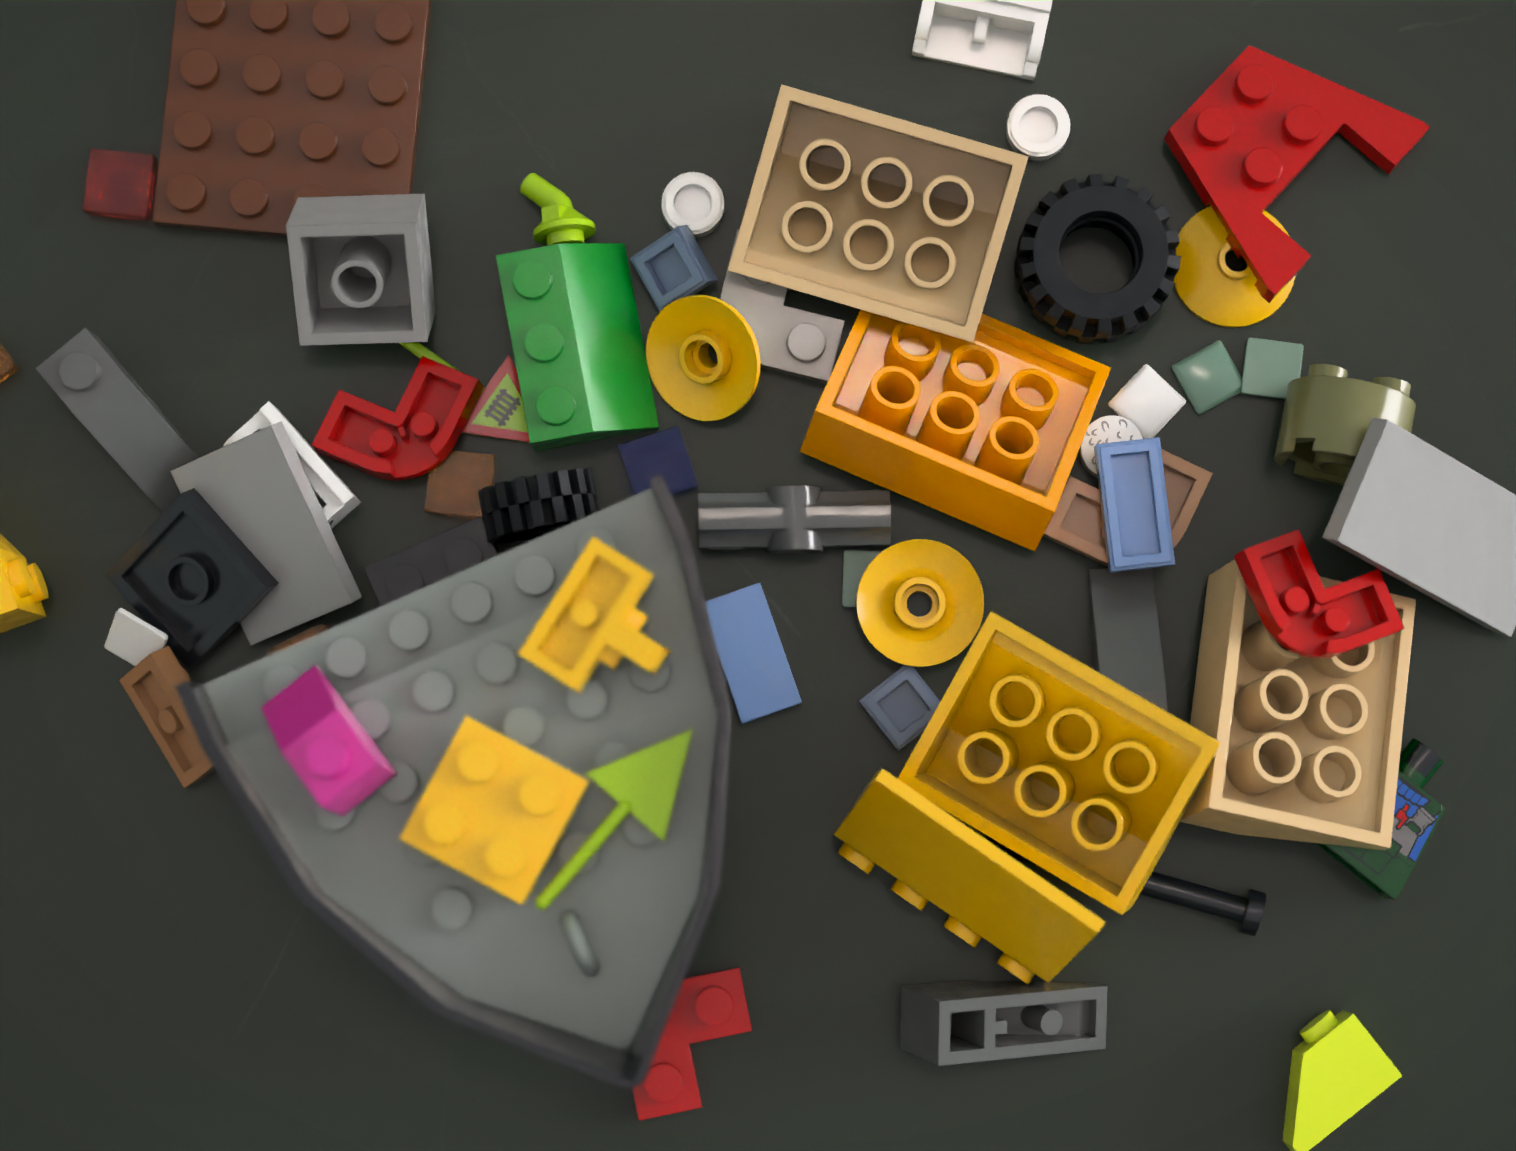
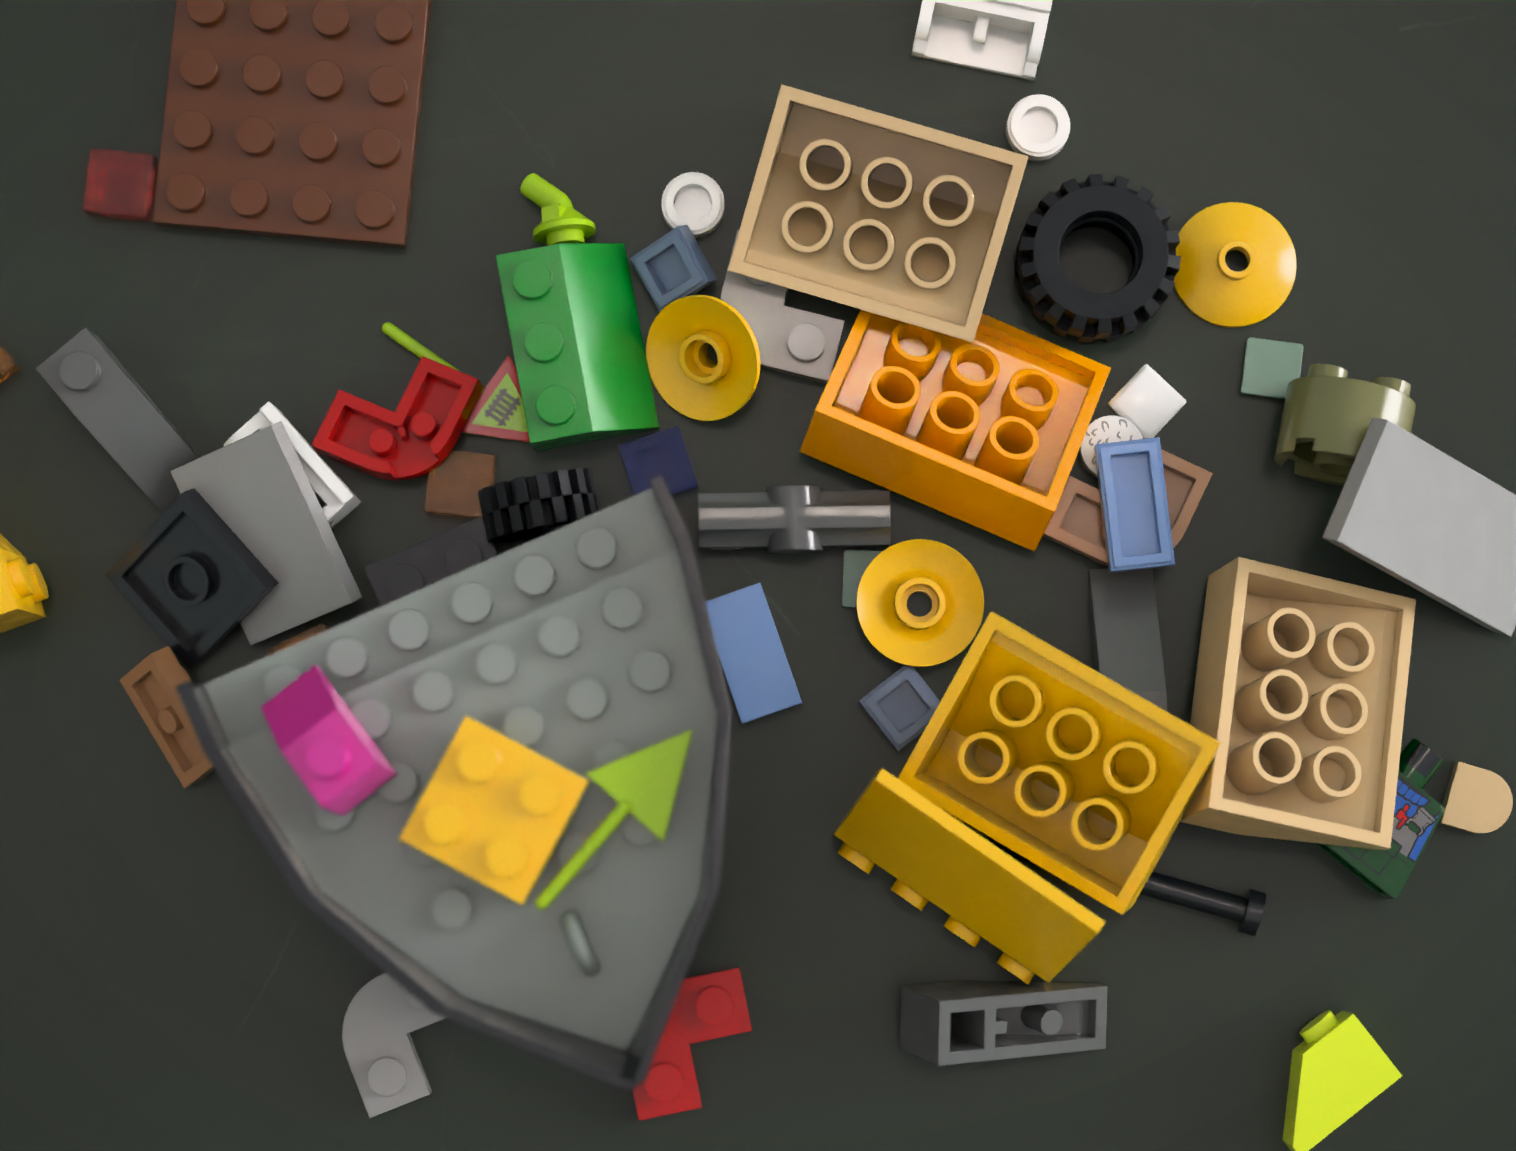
white piece [104,608,168,666] -> none
light grey brick [286,194,436,346] -> none
yellow hinge [518,536,670,693] -> none
red wing [1164,45,1430,303] -> none
sand green piece [1171,340,1242,415] -> none
red plate [1234,529,1405,659] -> none
none -> light grey plate [342,973,445,1118]
none -> tan tile [1439,761,1513,833]

